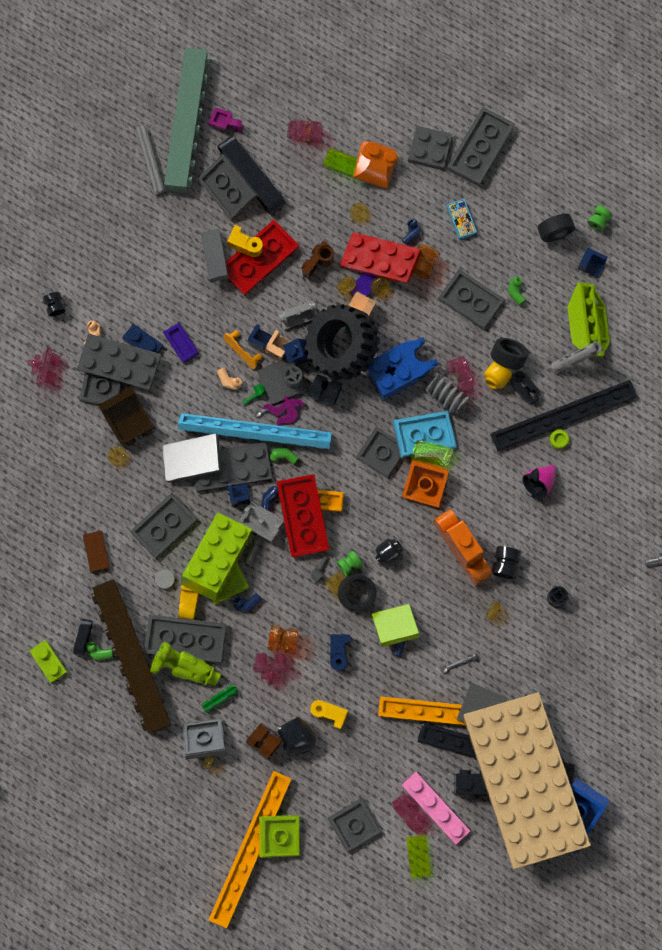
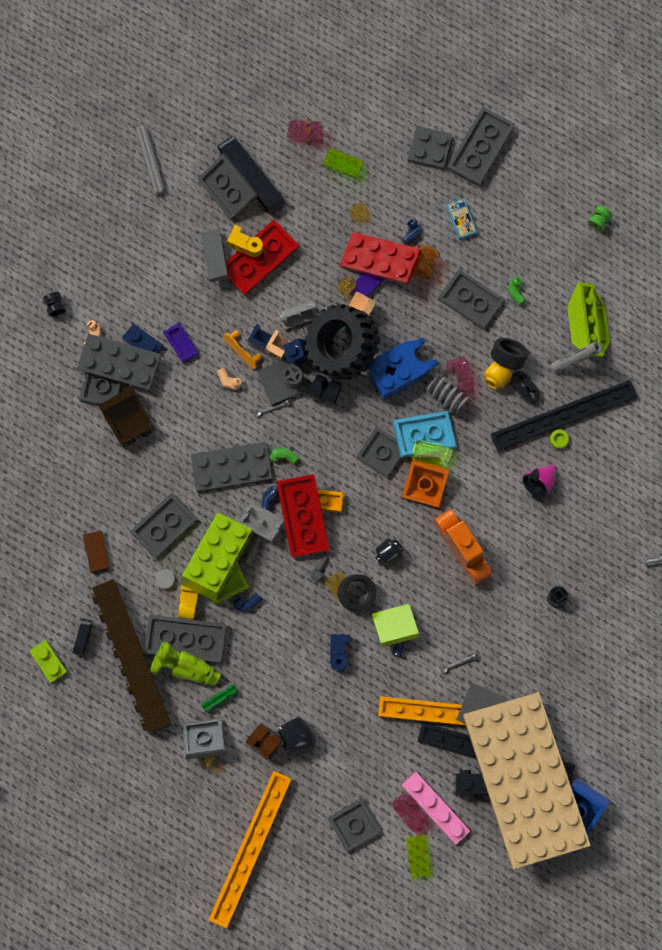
clear pink hips [28,348,61,385] -> none
bright green arm [86,641,114,661] -> none
clear yellow tile [108,447,127,466] -> none
tile [163,434,221,483] -> none
sand green brick [164,47,211,193] -> none
medium azure plate [178,413,332,449] -> none
magenta plate [209,107,243,132] -> none
dark blue panel [227,483,250,507] -> none
green hand [242,384,266,406] -> none
clear pink hips [253,653,288,685] -> none
lime tile [259,815,300,858] -> none
magenta piece [263,396,304,426] -> none
clear orange wheel [268,625,299,654] -> none
reddish brown plate [301,241,334,280] -> none
yellow leg [310,700,348,730] -> none
bright green wheel [337,551,363,577] -> none
orange slope [353,141,398,189] -> none
clear yellow tile [370,278,390,297] -> none
clear yellow tile [485,600,500,620] -> none
black wheel [492,546,521,579] -> none
black tyre [537,213,575,242] -> none
dark blue panel [578,248,608,278] -> none

